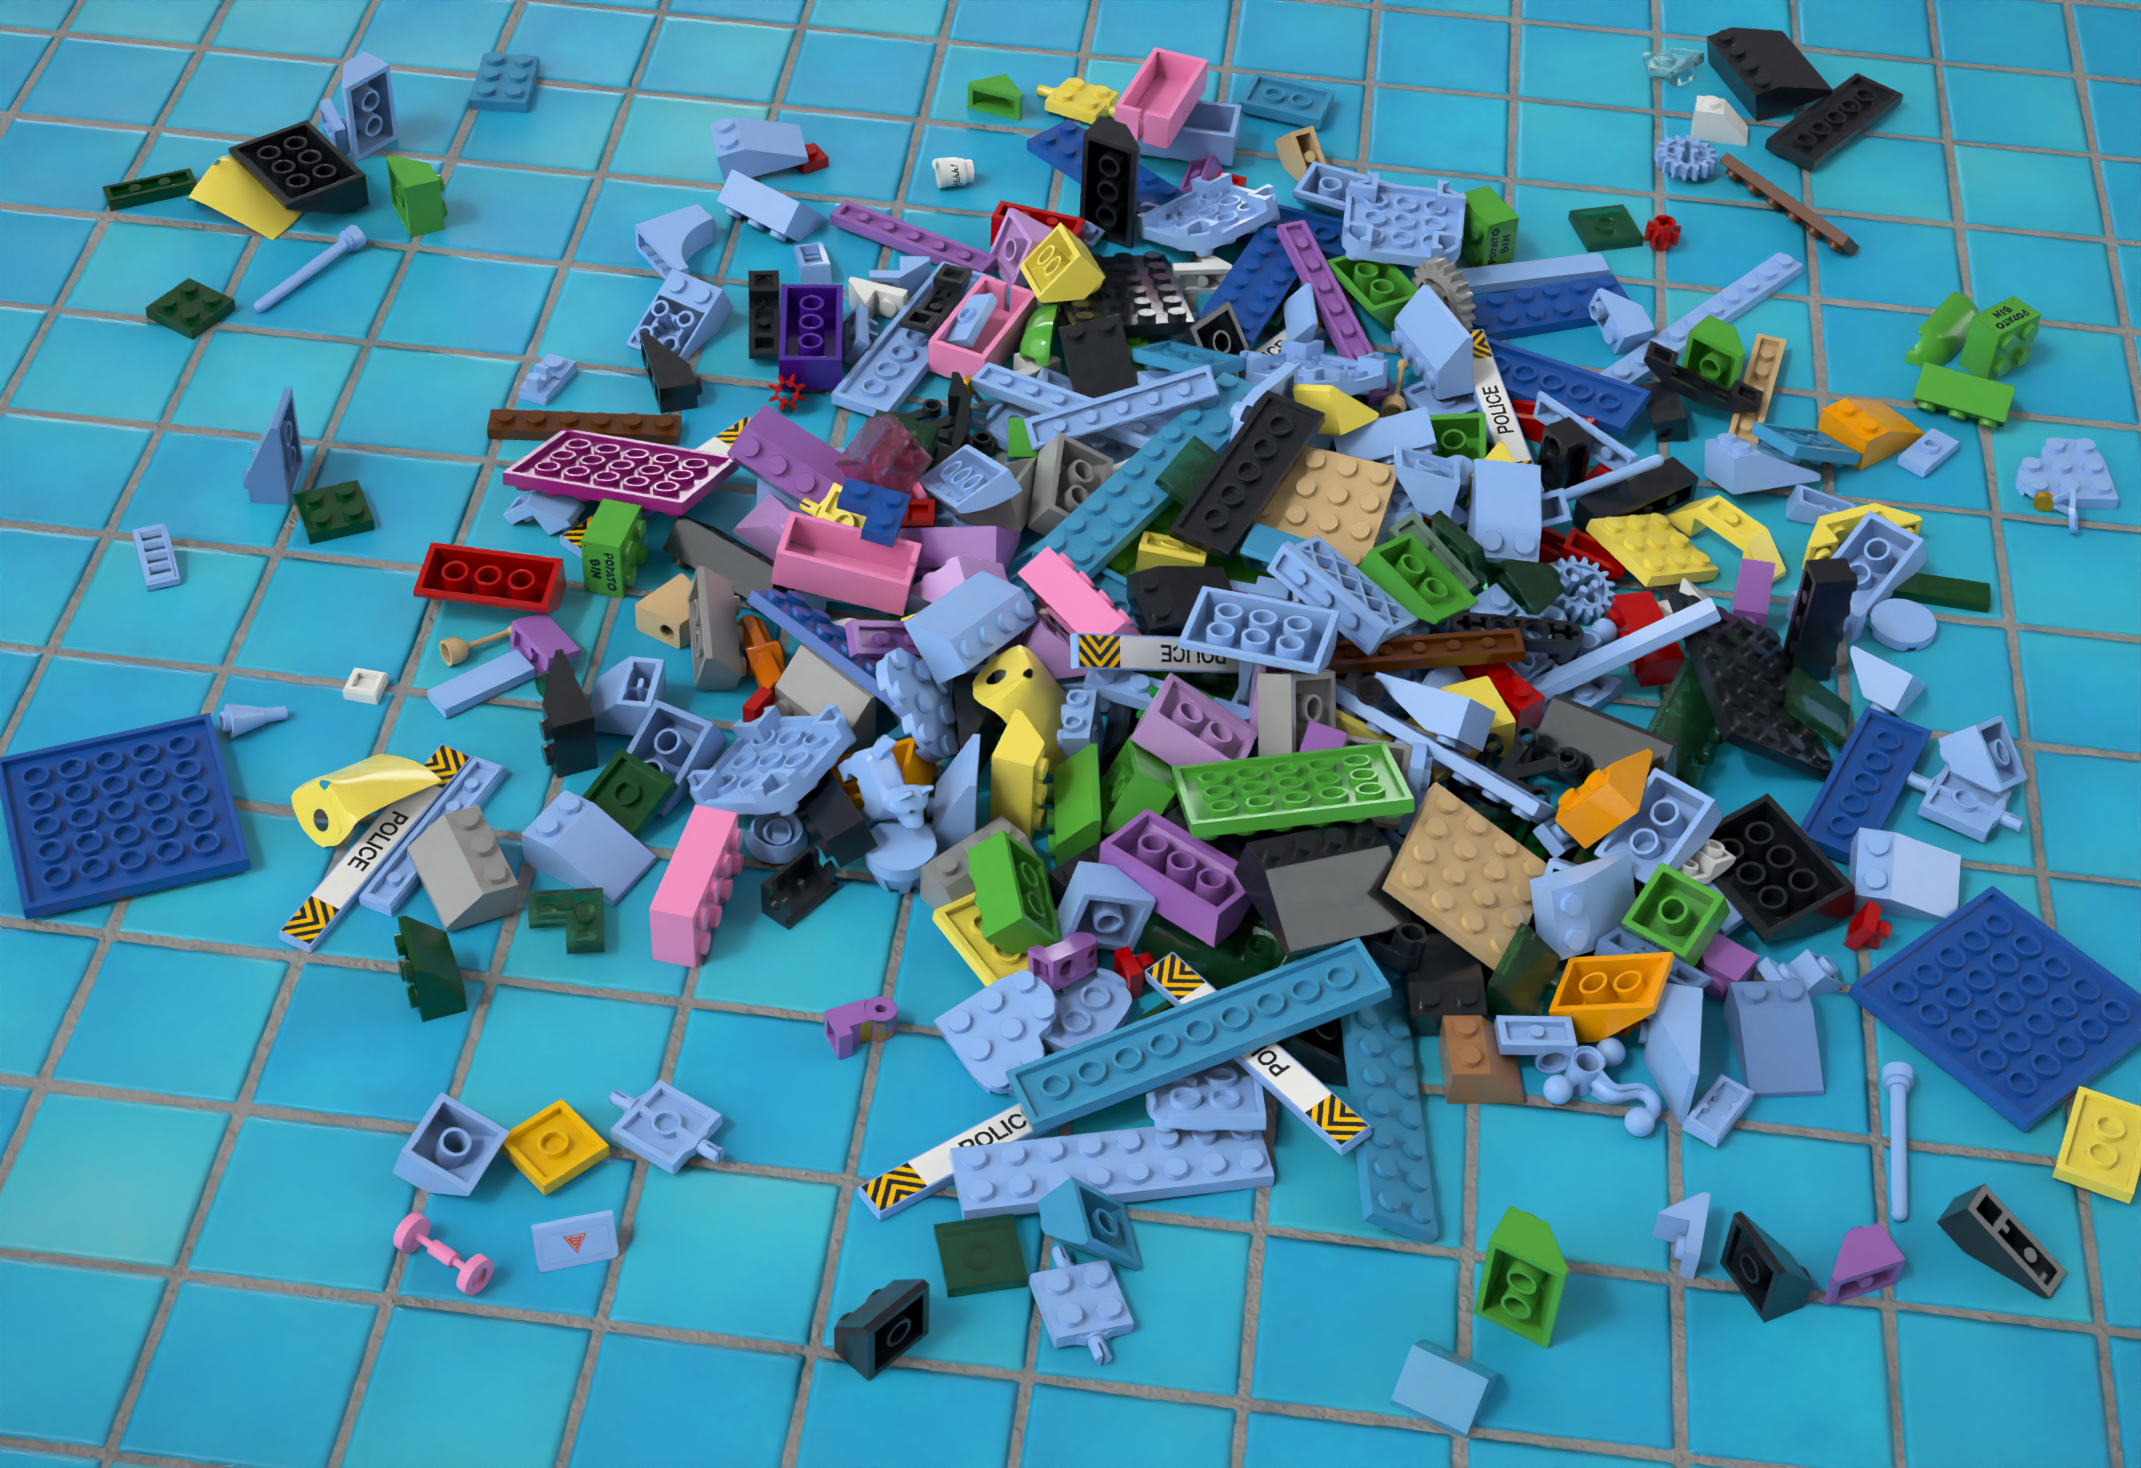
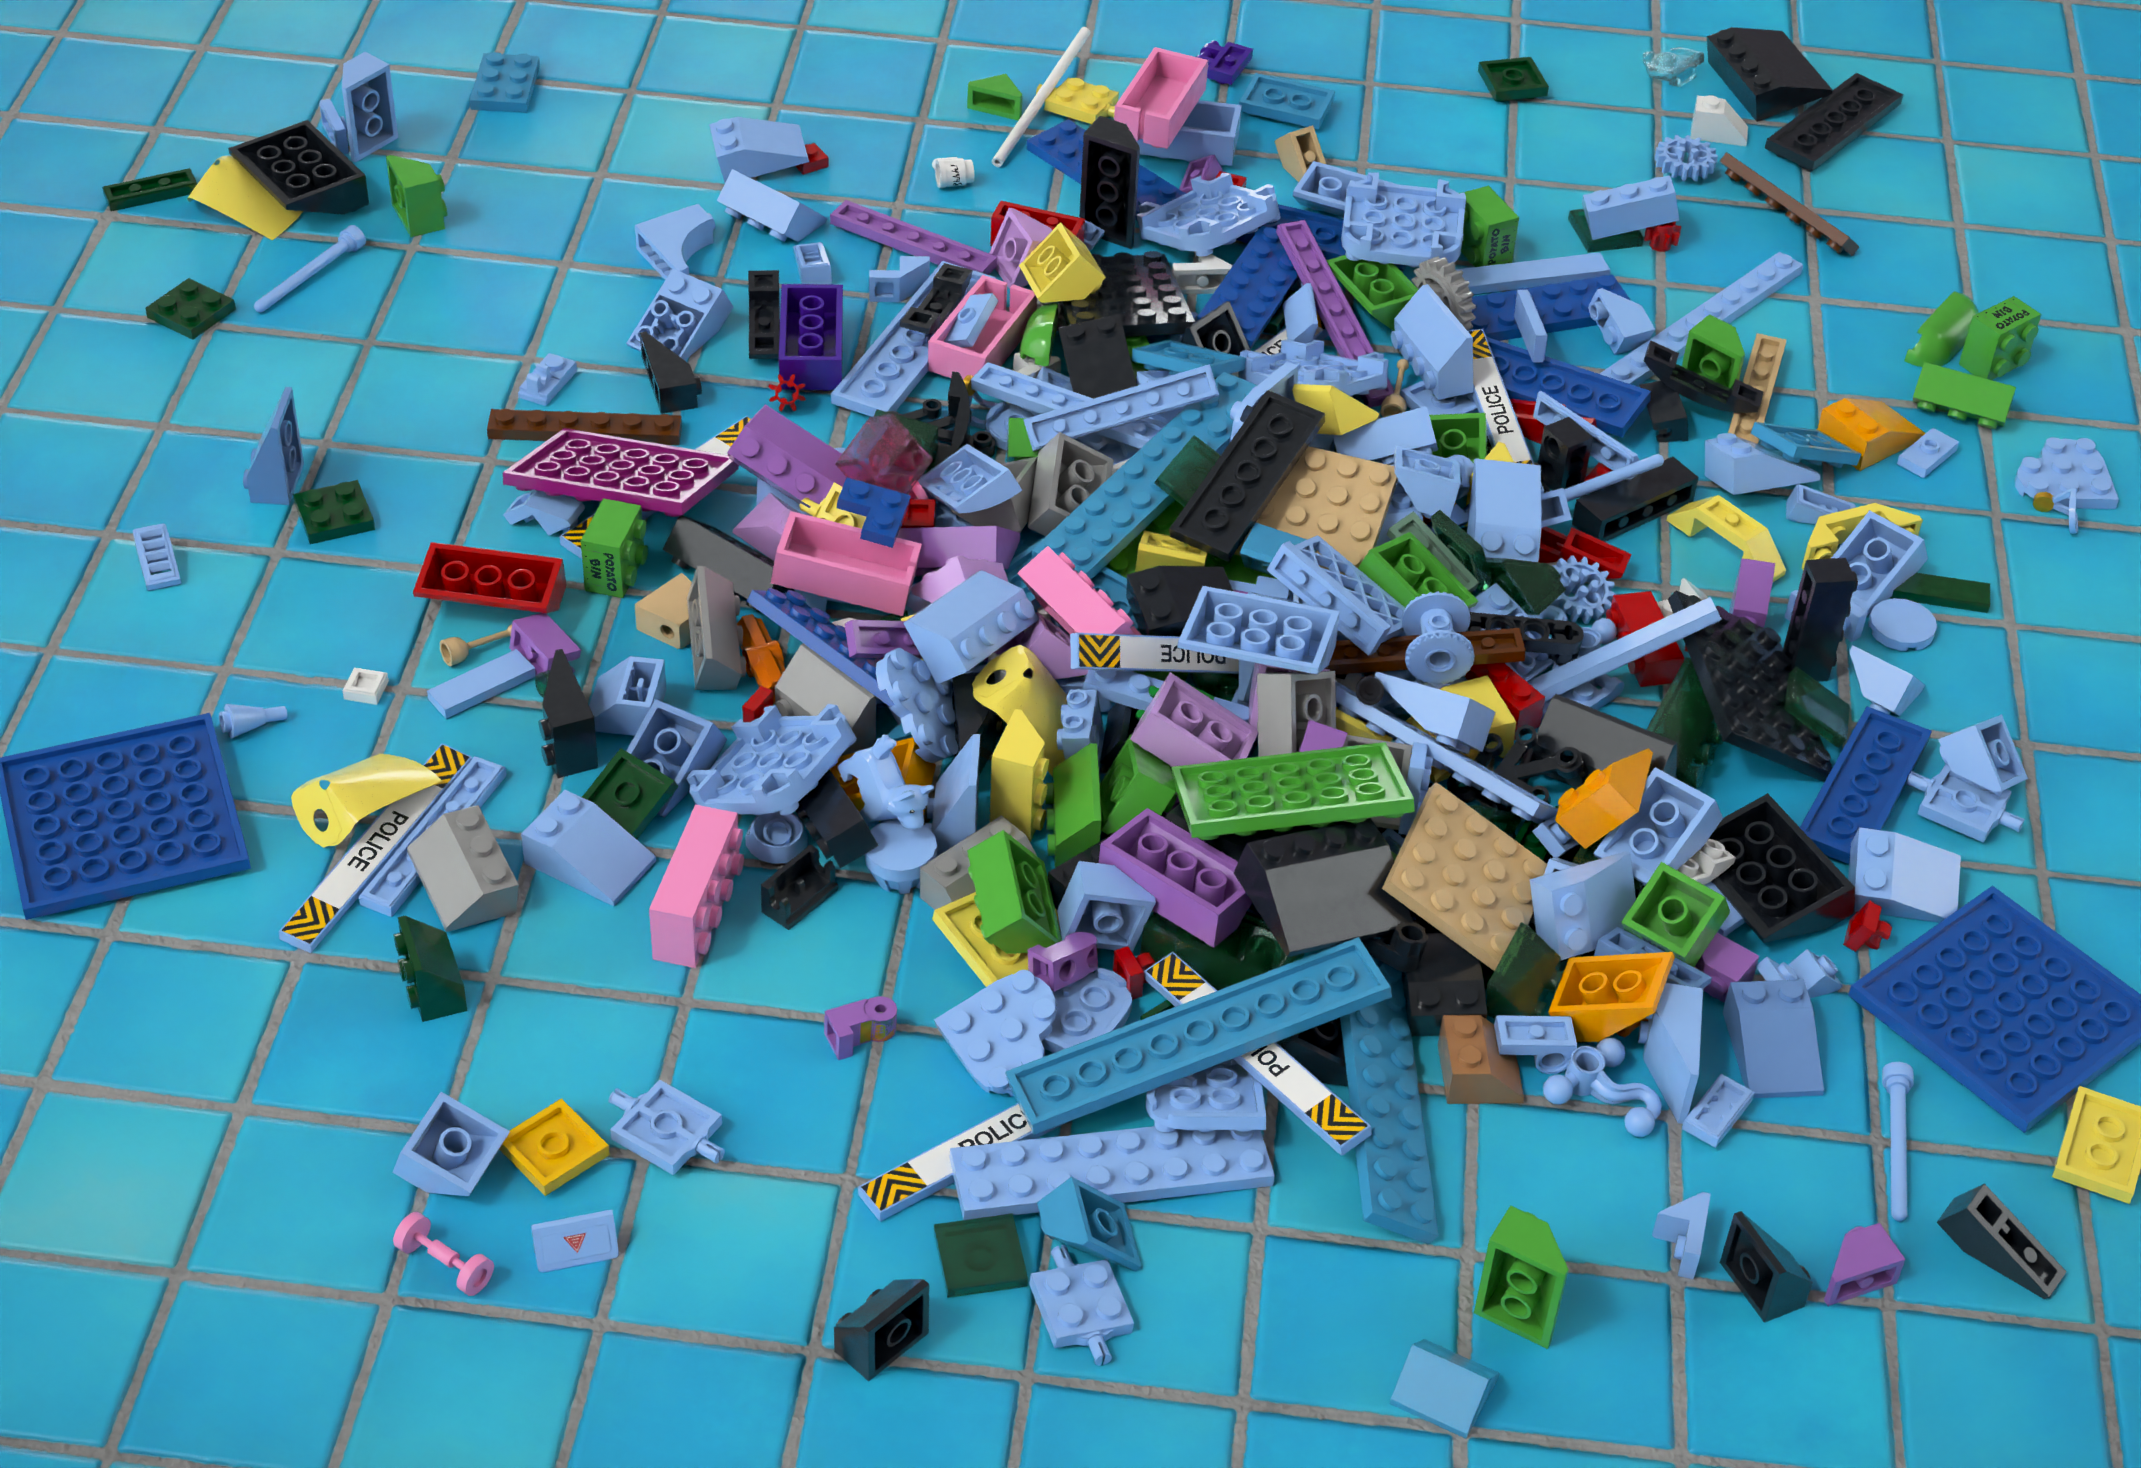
clear green plate [528,887,605,954] -> none
light blue plate [843,302,878,366] -> none
white slope [848,277,908,319] -> none
light yellow plate [1585,513,1719,587] -> none
none -> white piece [992,27,1091,167]
none -> dark purple plate [1195,40,1253,85]
none -> light blue hose [1402,591,1475,684]
none -> dark green plate [1478,57,1549,102]
none -> light blue tile [1514,290,1548,362]
none -> light blue slope [1582,175,1679,240]

